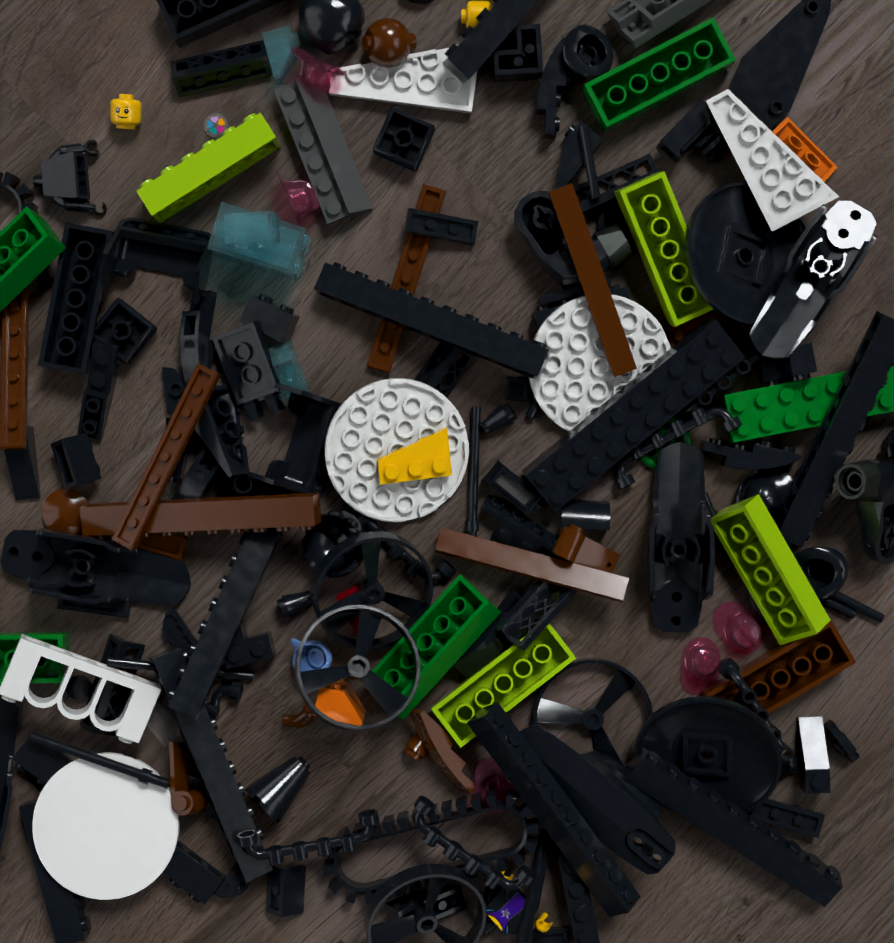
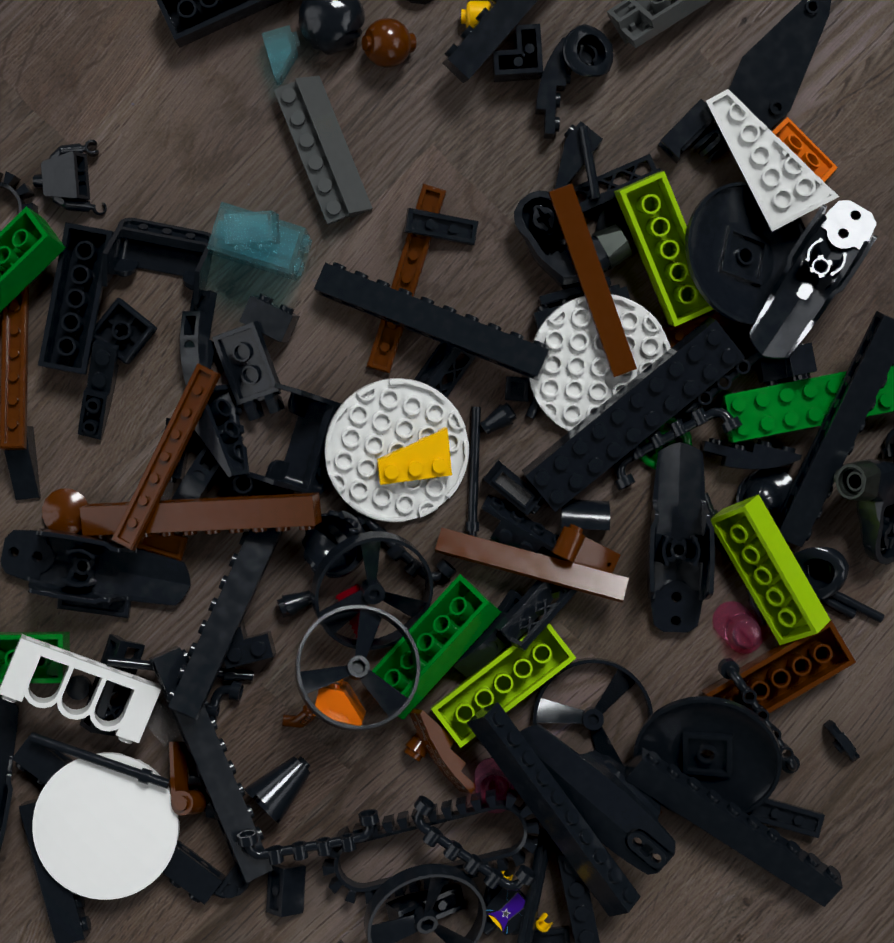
black brick [50,433,101,490] -> none
yellow head [110,94,142,129] -> none
lime brick [136,112,281,223] -> none
black plate [162,367,186,415] -> none
black plate [162,605,198,649] -> none
black fence [171,40,272,98] -> none
clear tile [204,113,229,139] -> none
clear light blue slope [269,341,311,400] -> none
clear pink piece [276,171,319,225] -> none
clear pink piece [290,47,344,92] -> none
medium blue hair [290,639,332,672] -> none
white wing [329,48,477,114] -> none
black brick [373,107,435,172] -> none
green brick [582,17,736,133] -> none
clear pink piece [681,637,721,695] -> none
slope [797,716,831,794] -> none

